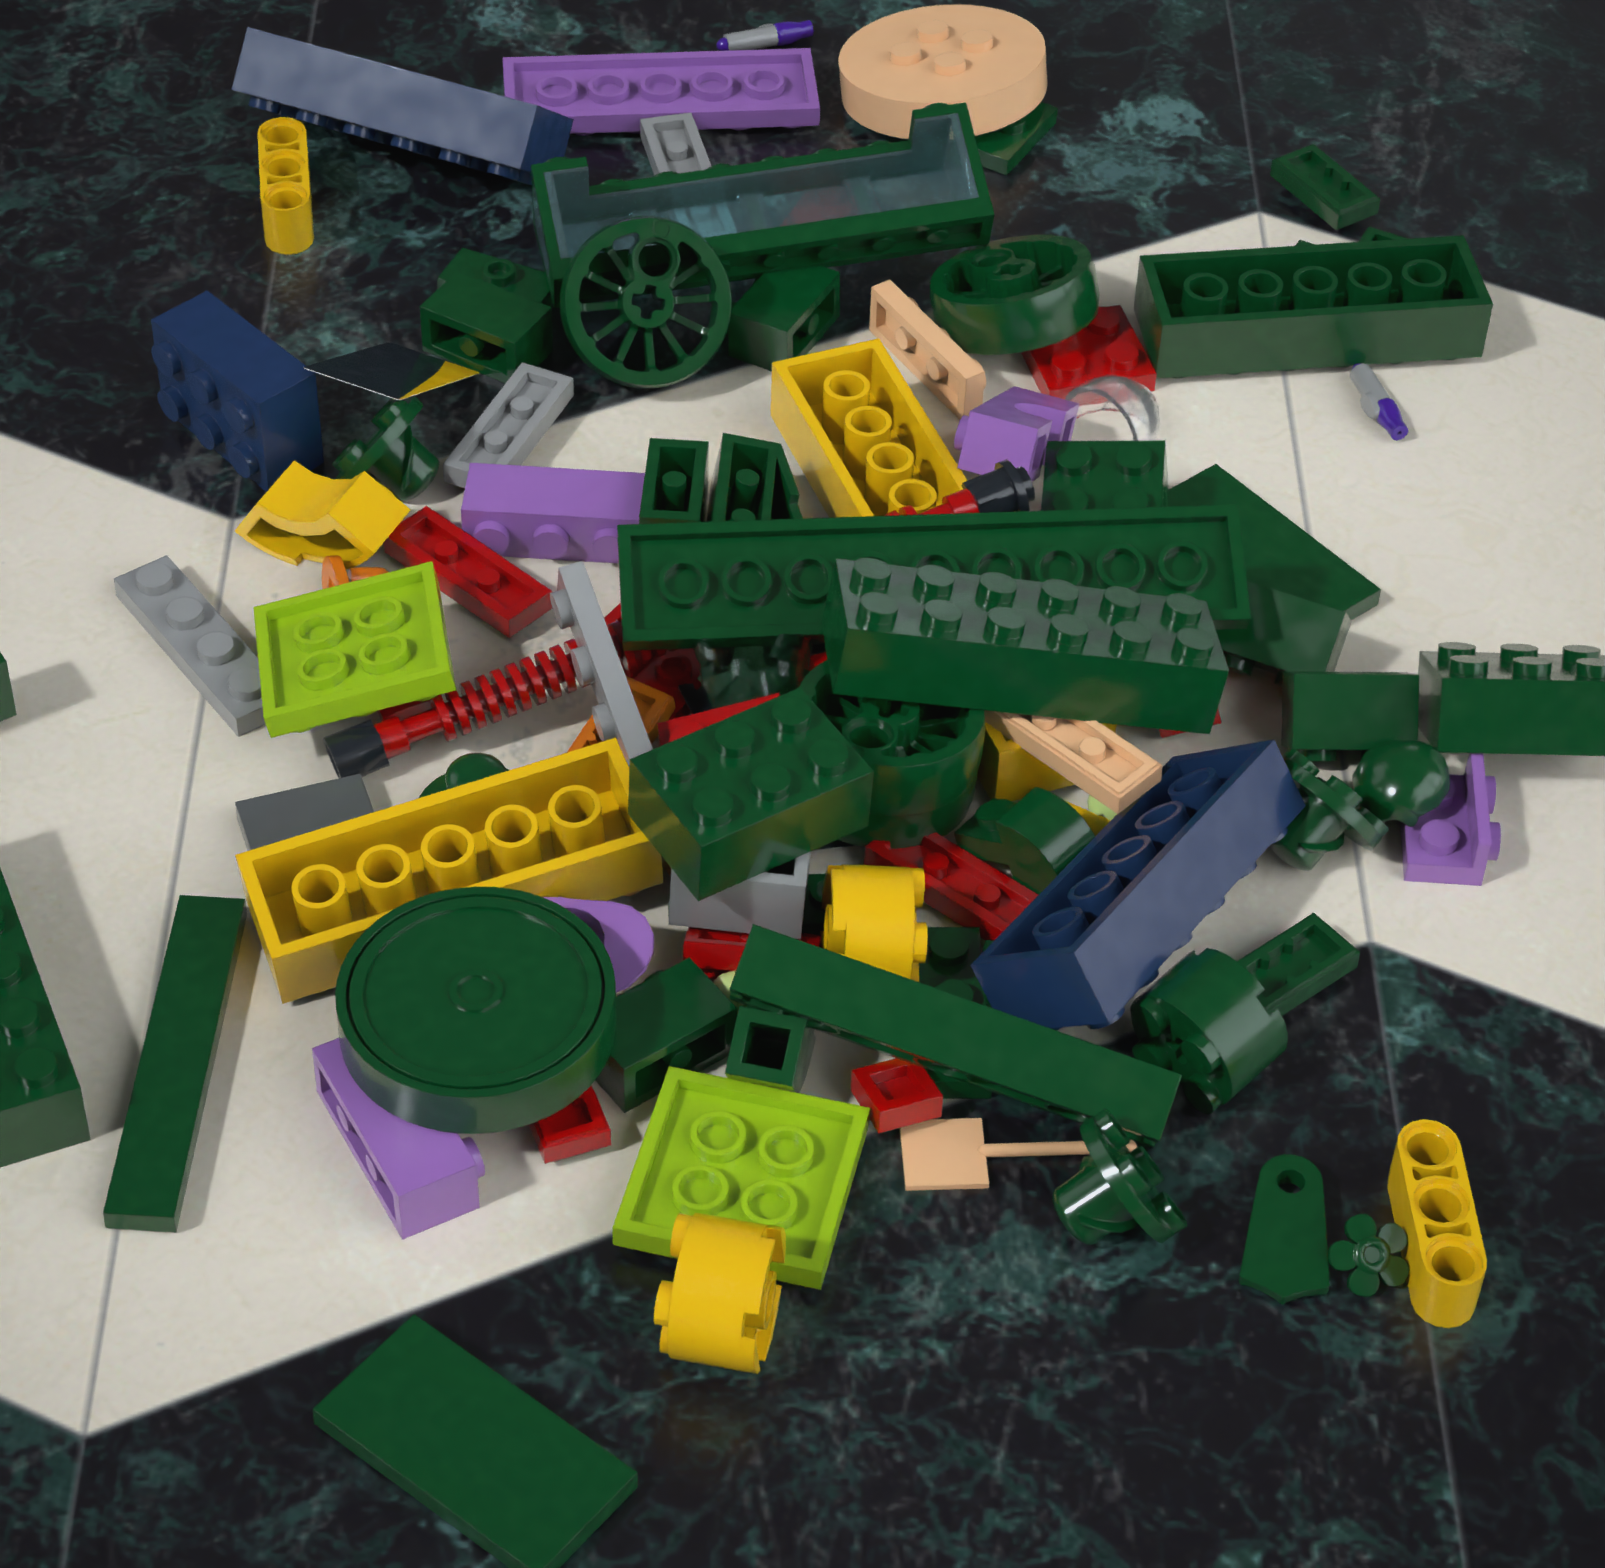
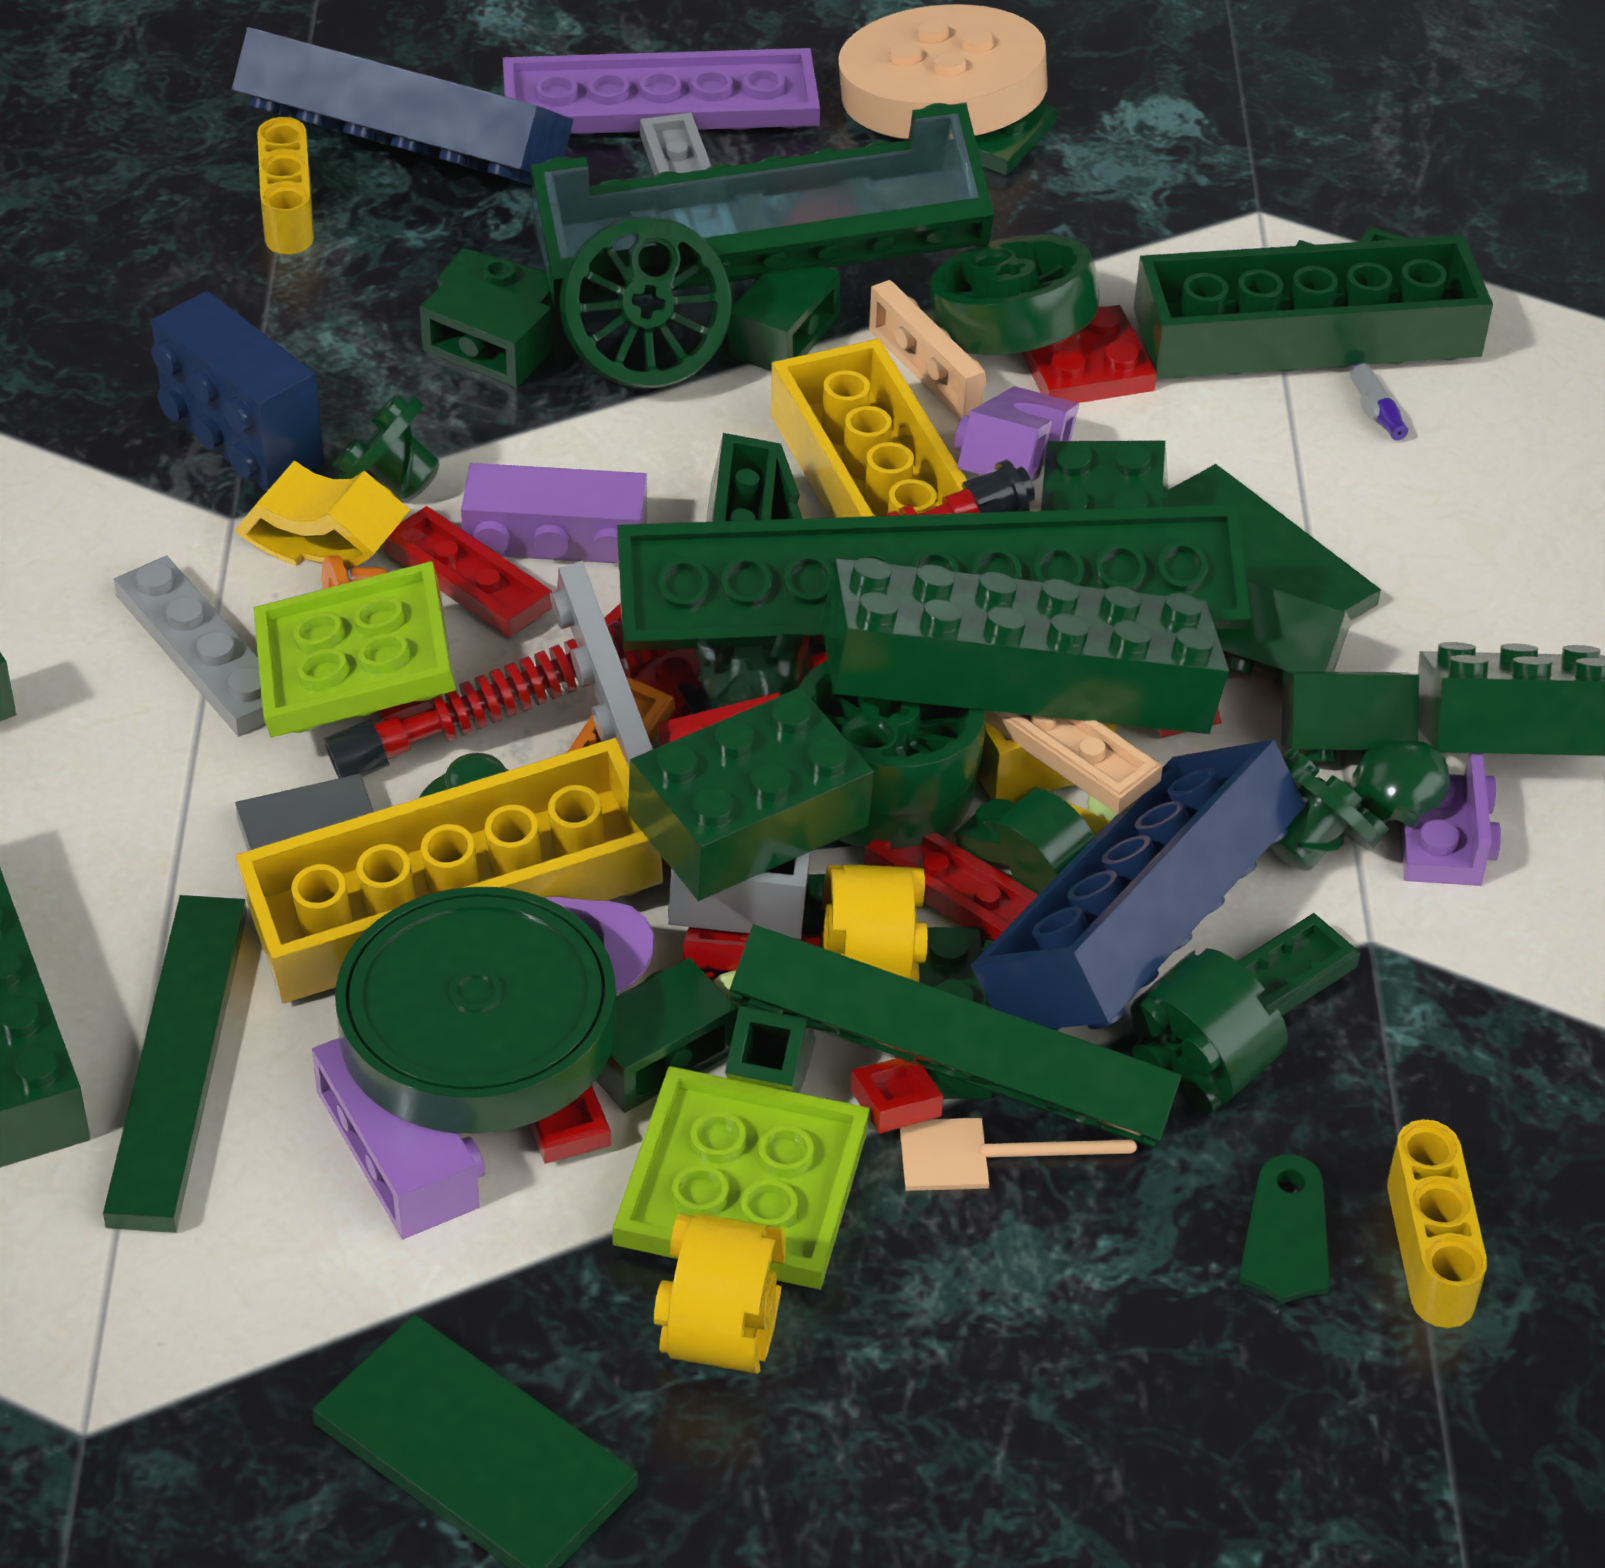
black sticker [303,342,479,400] -> none
light grey plate [443,362,574,488] -> none
dark green brick [639,438,709,524] -> none
piece [716,20,813,51] -> none
dark green plate [1053,1108,1187,1245] -> none
clear helmet [1065,375,1160,441] -> none
dark green plate [1270,144,1380,230] -> none
dark green plant [1328,1214,1409,1297] -> none

